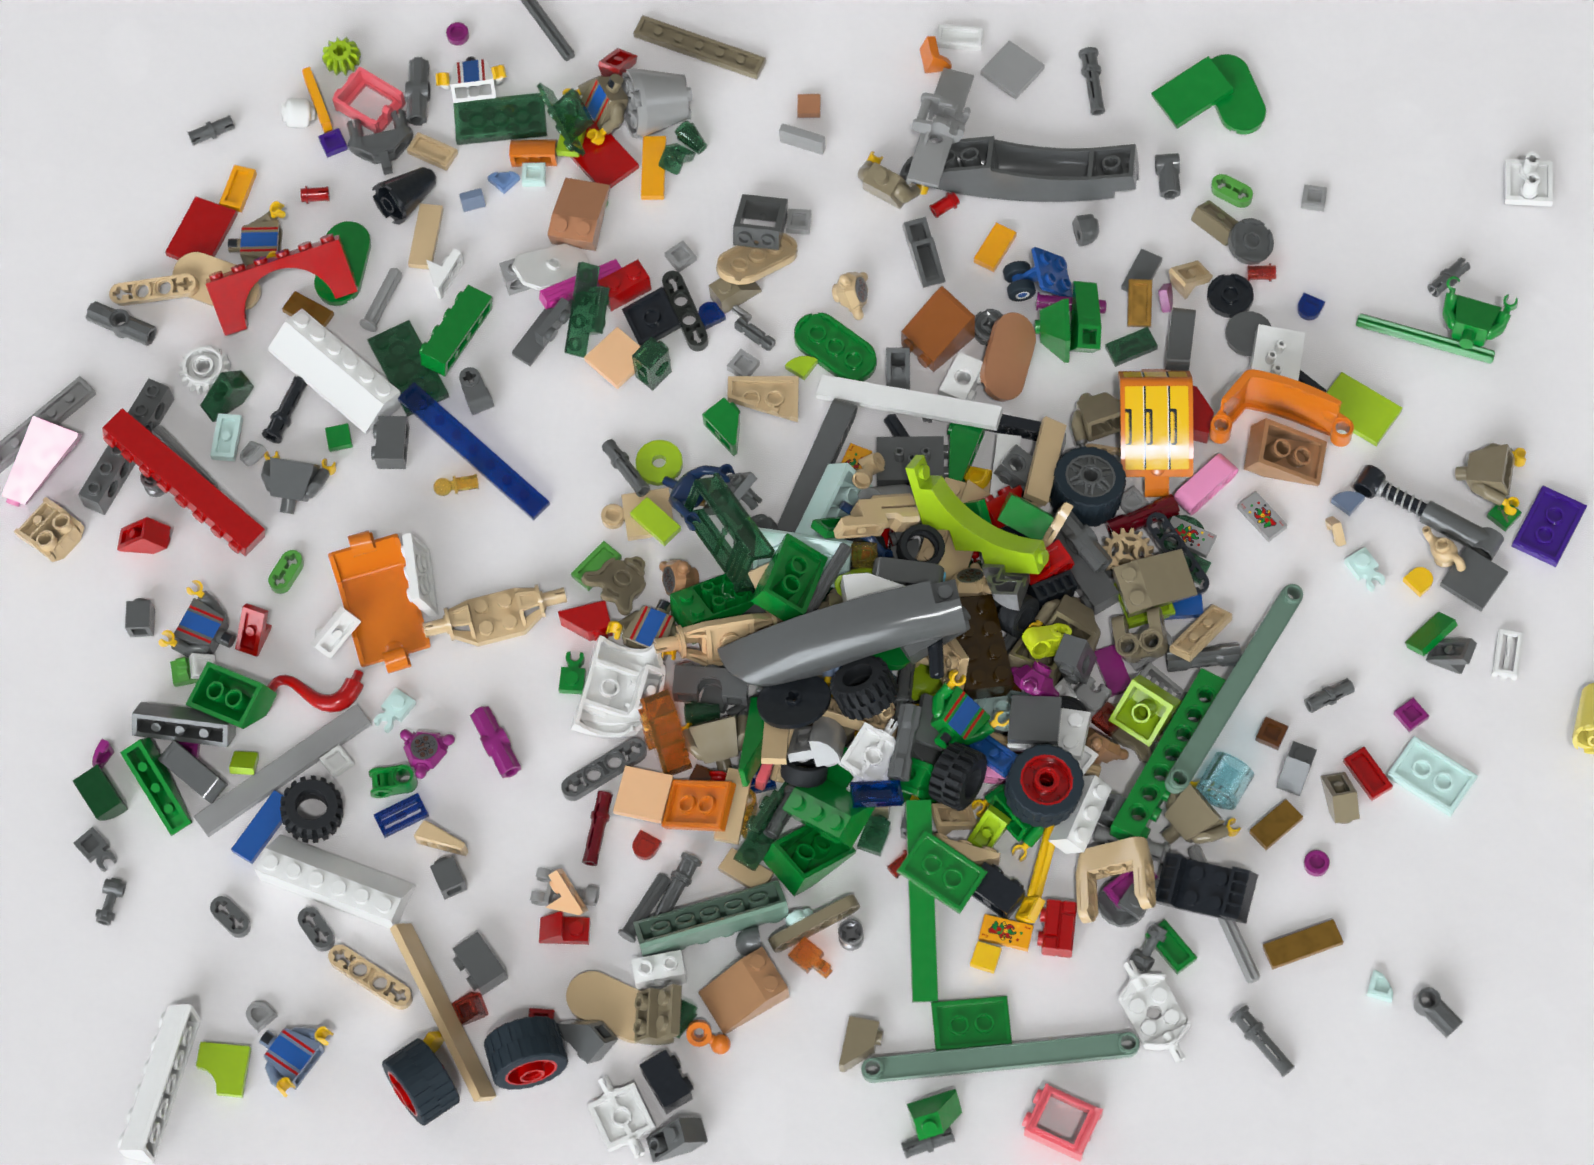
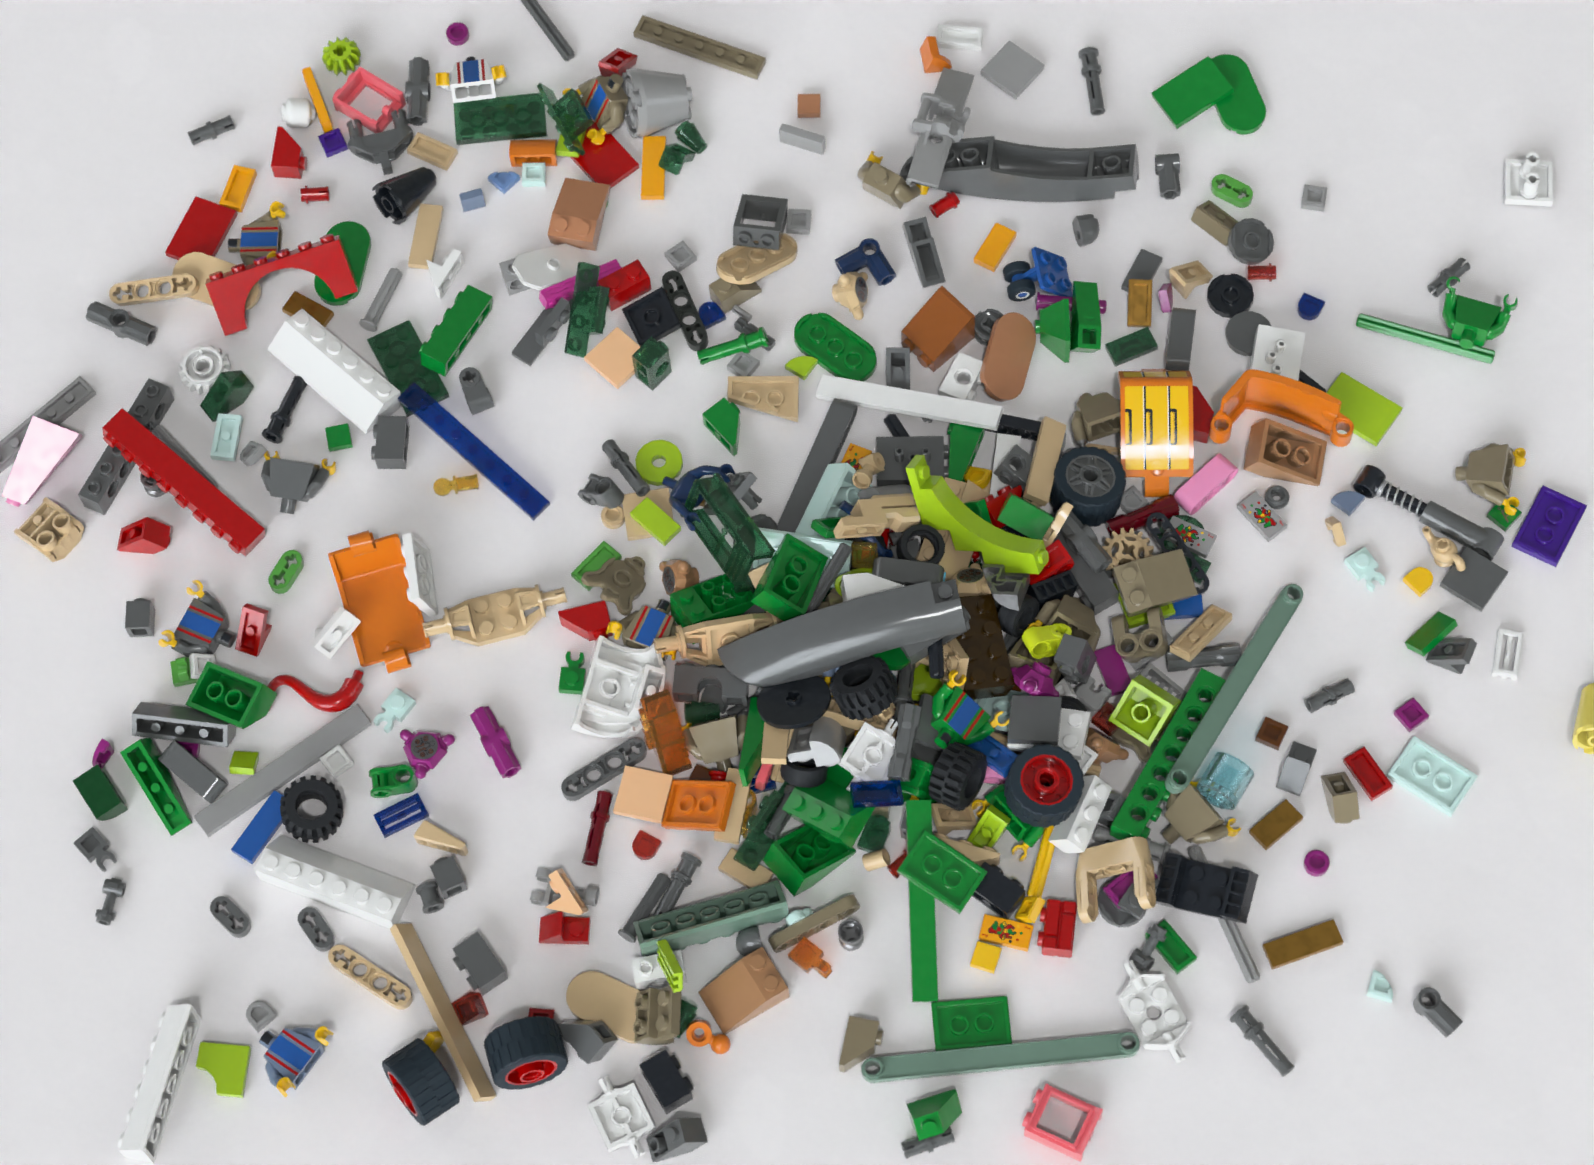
none -> red slope [271,126,307,179]
none -> dark grey bush [415,881,444,914]
none -> dark grey piece [578,474,624,509]
none -> lime tile [657,939,683,993]
none -> green pin [697,327,769,365]
none -> dark blue piece [835,238,896,286]
none -> tan hinge [862,848,891,871]
none -> dark grey plate [1265,485,1289,509]

